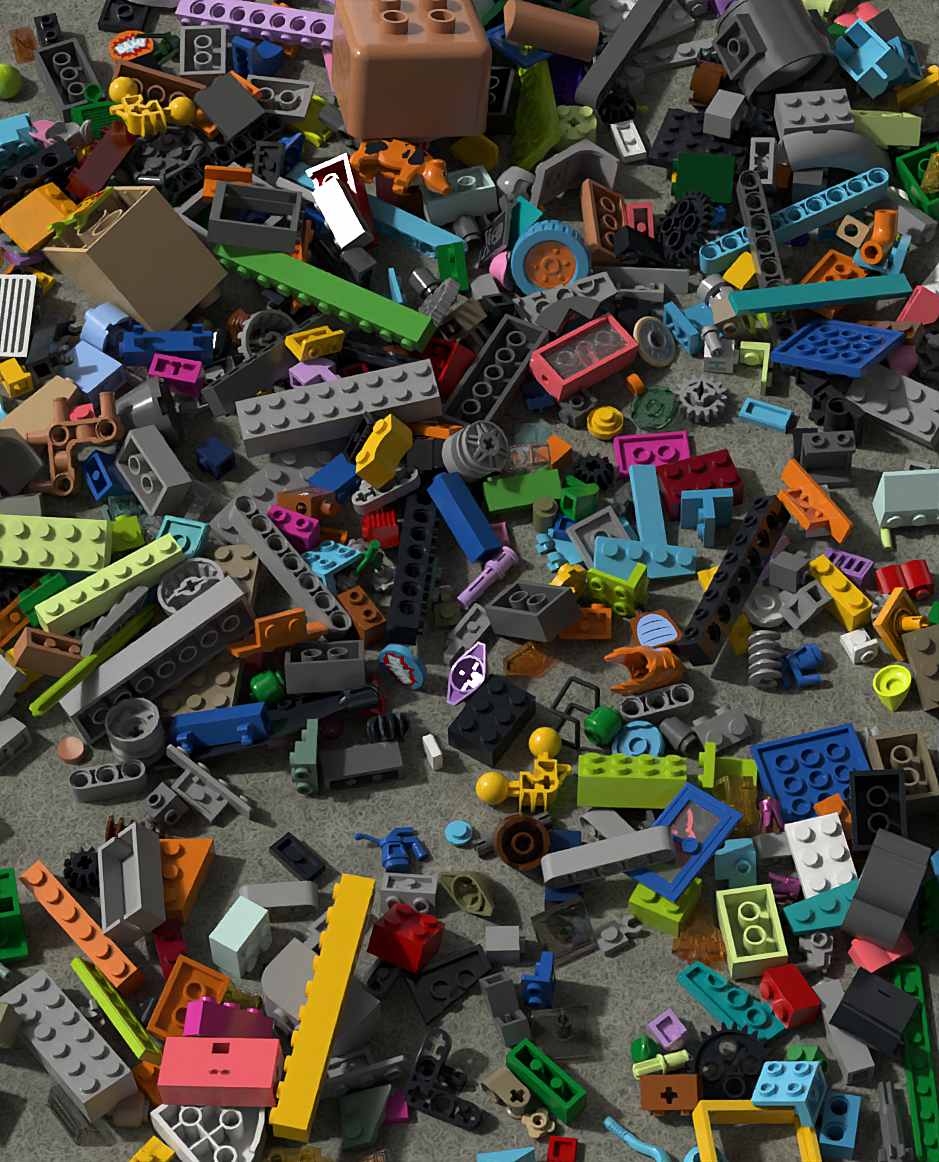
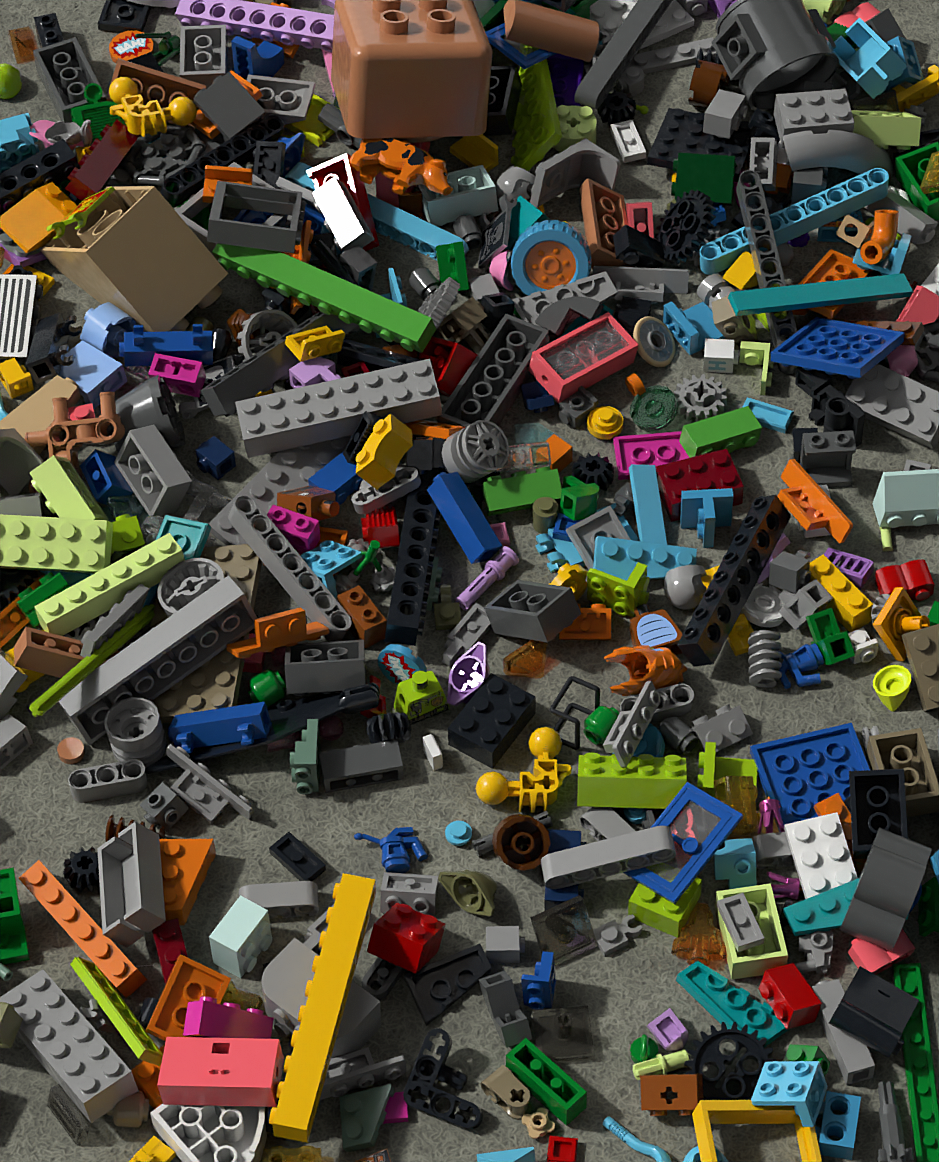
light grey pin [701,325,726,357] -> none
none -> yellowish green brick [30,455,109,521]
none -> lime torso [394,671,450,725]
none -> light grey bracket [603,681,660,767]
none -> medium azure plate [623,808,650,824]
none -> light grey helmet [664,565,707,610]
none -> bright green brick [679,406,762,458]
none -> light grey plate [717,893,764,952]
none -> green brick [806,608,856,665]

